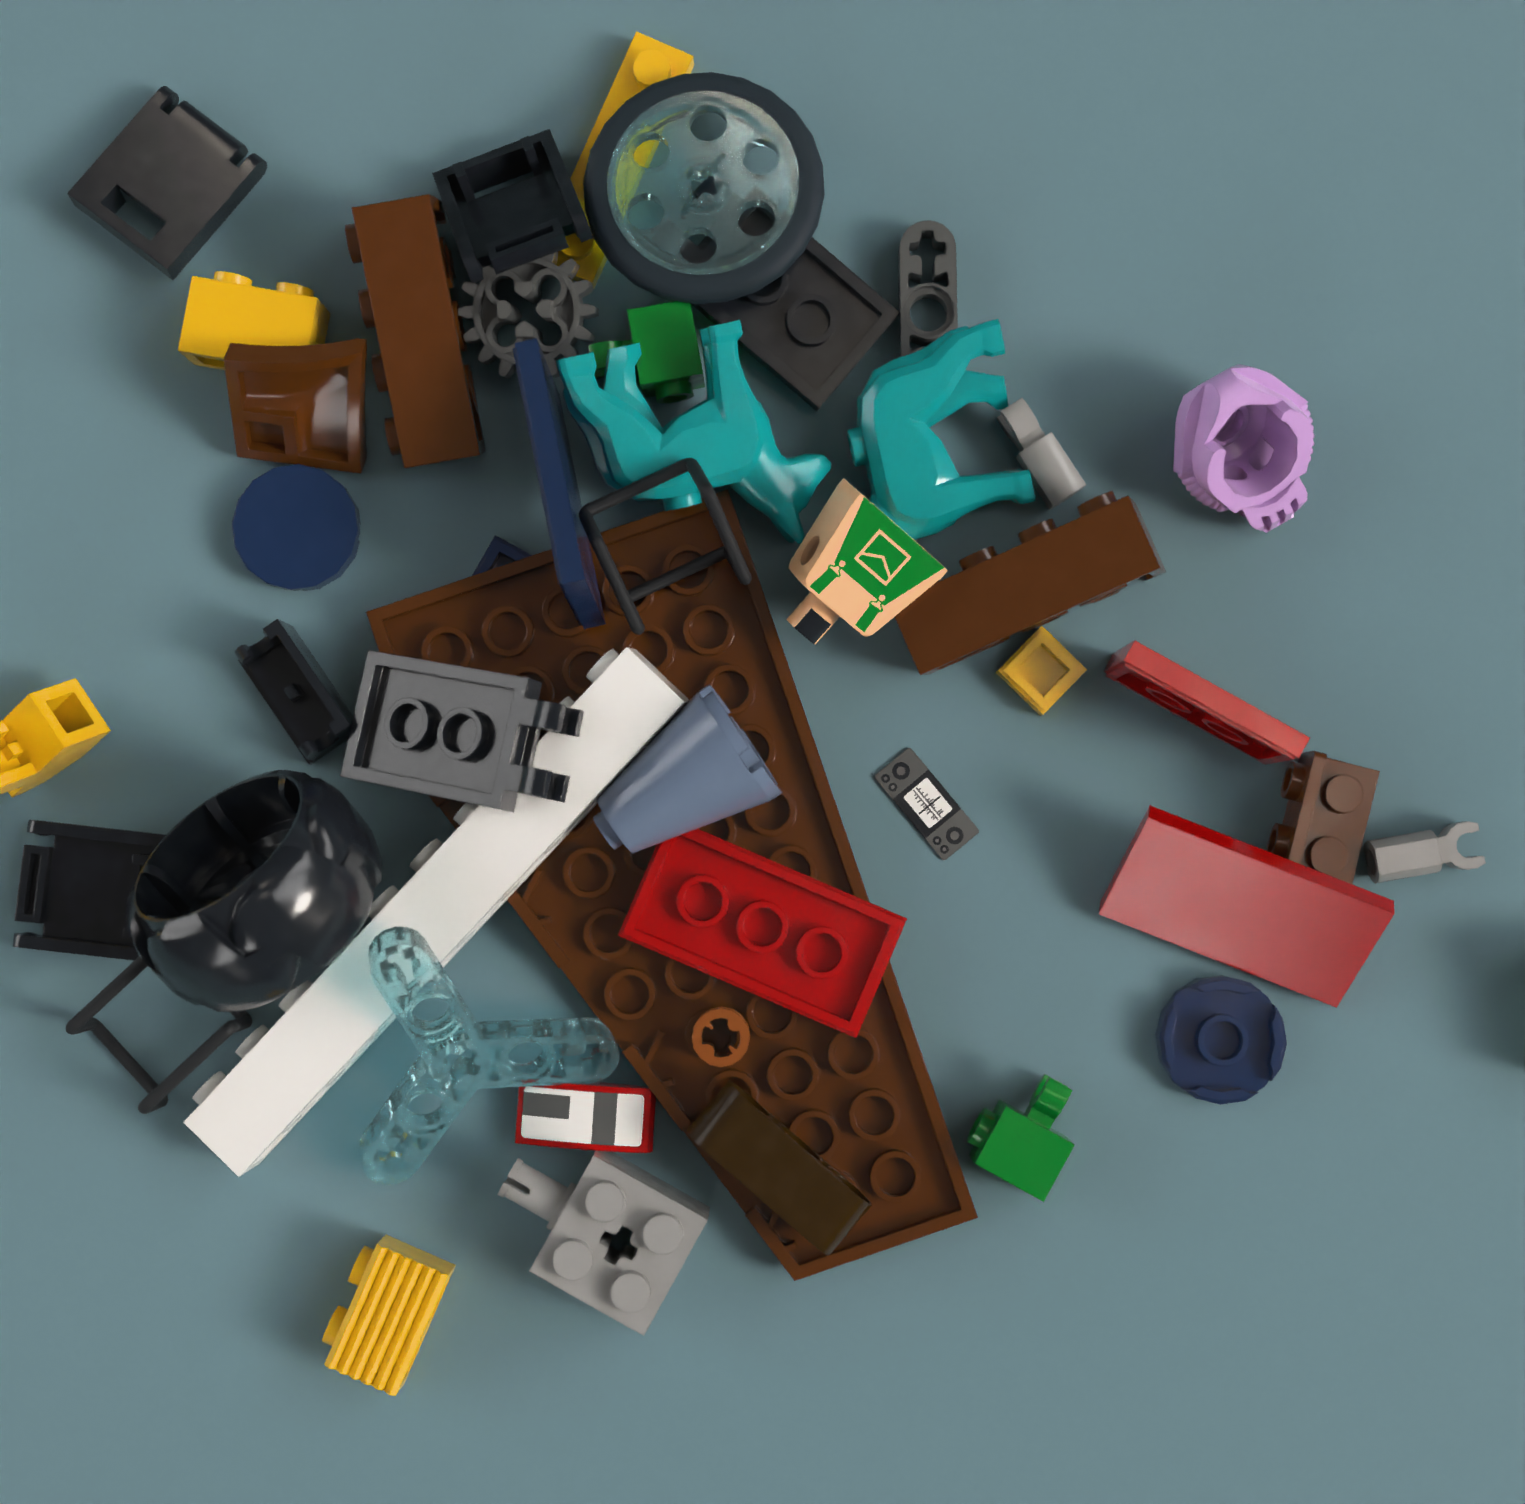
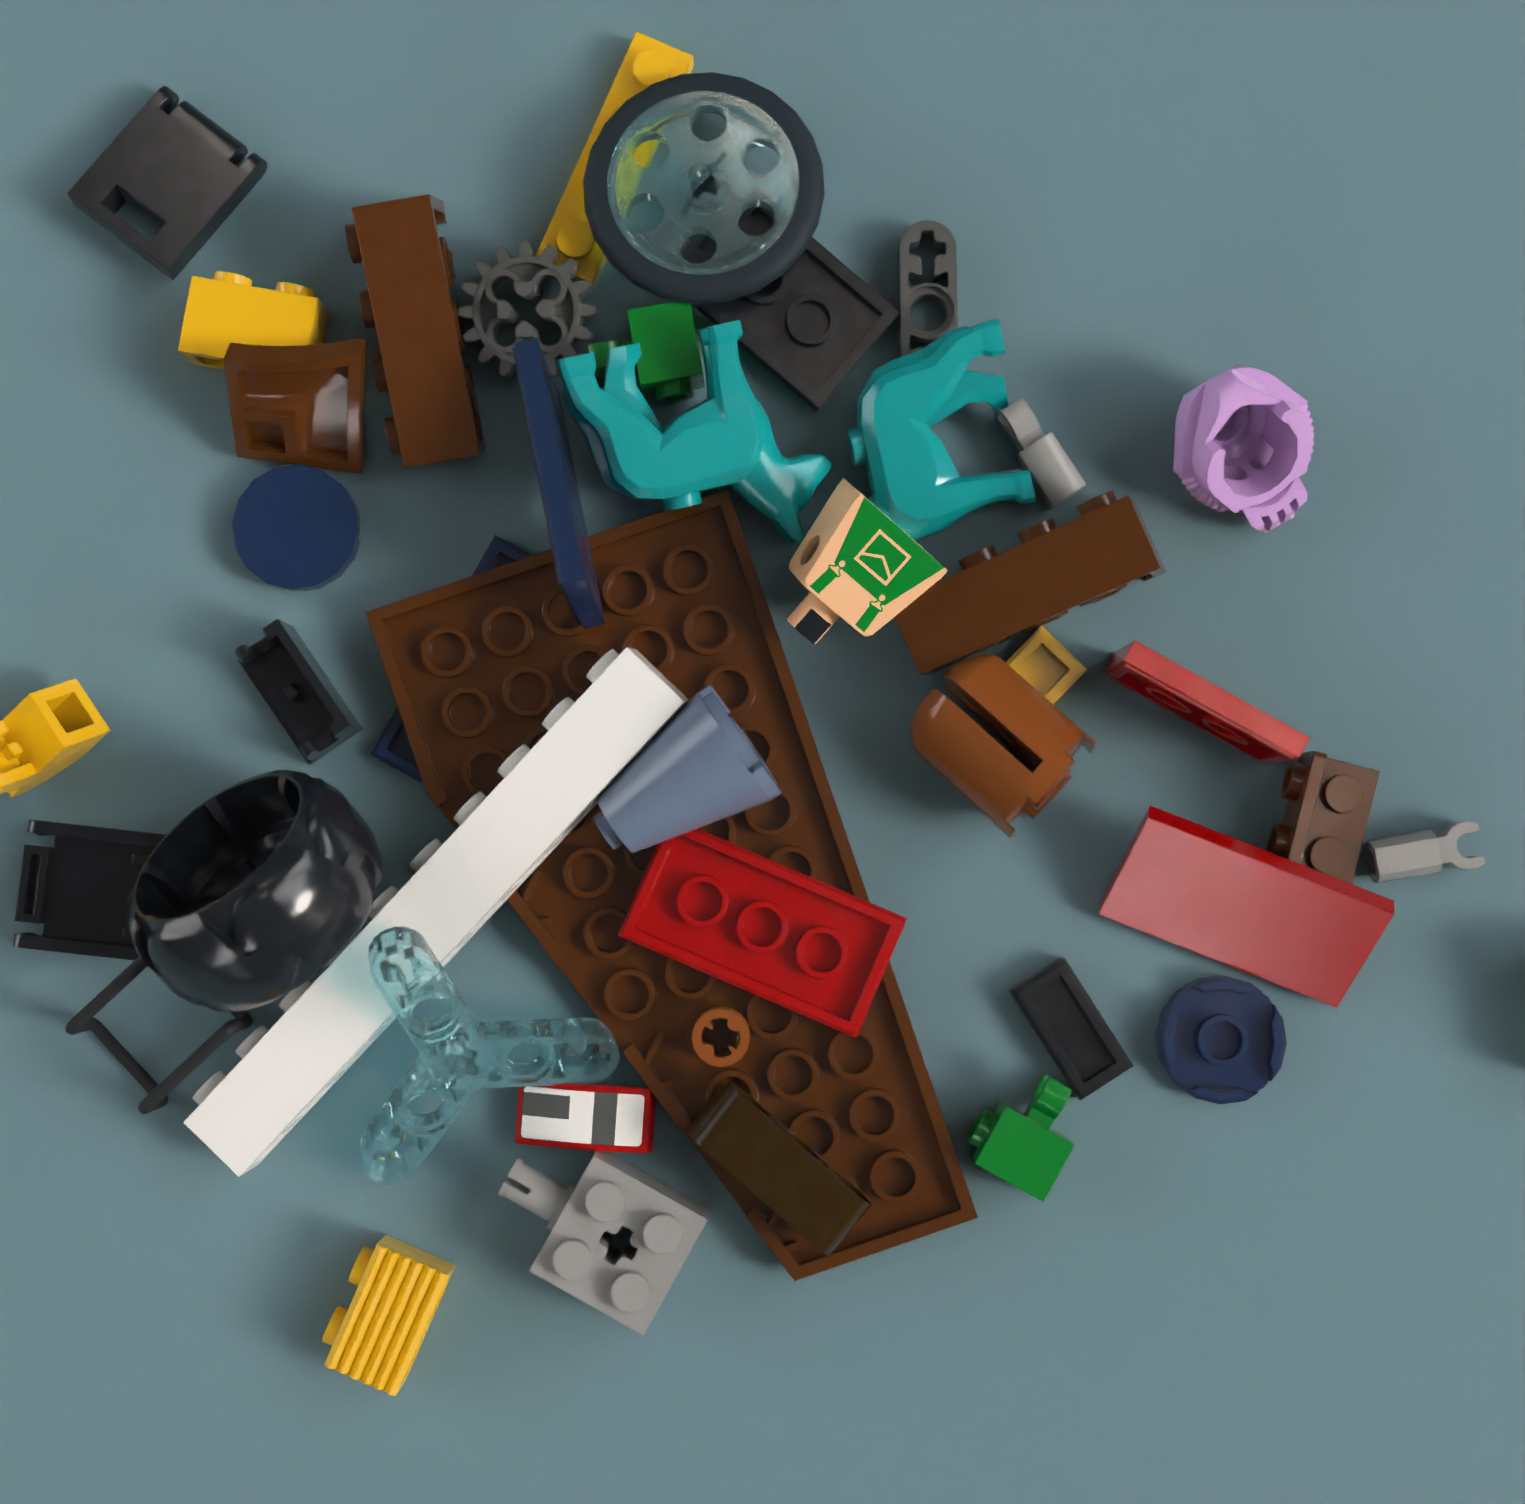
tile [340,650,584,812] -> none
black container [432,129,593,284] -> none
black piece [579,458,752,635] -> none
sticker [875,748,979,860] -> none
none -> dark orange cylinder [910,654,1098,838]
none -> black tile [1009,957,1133,1100]

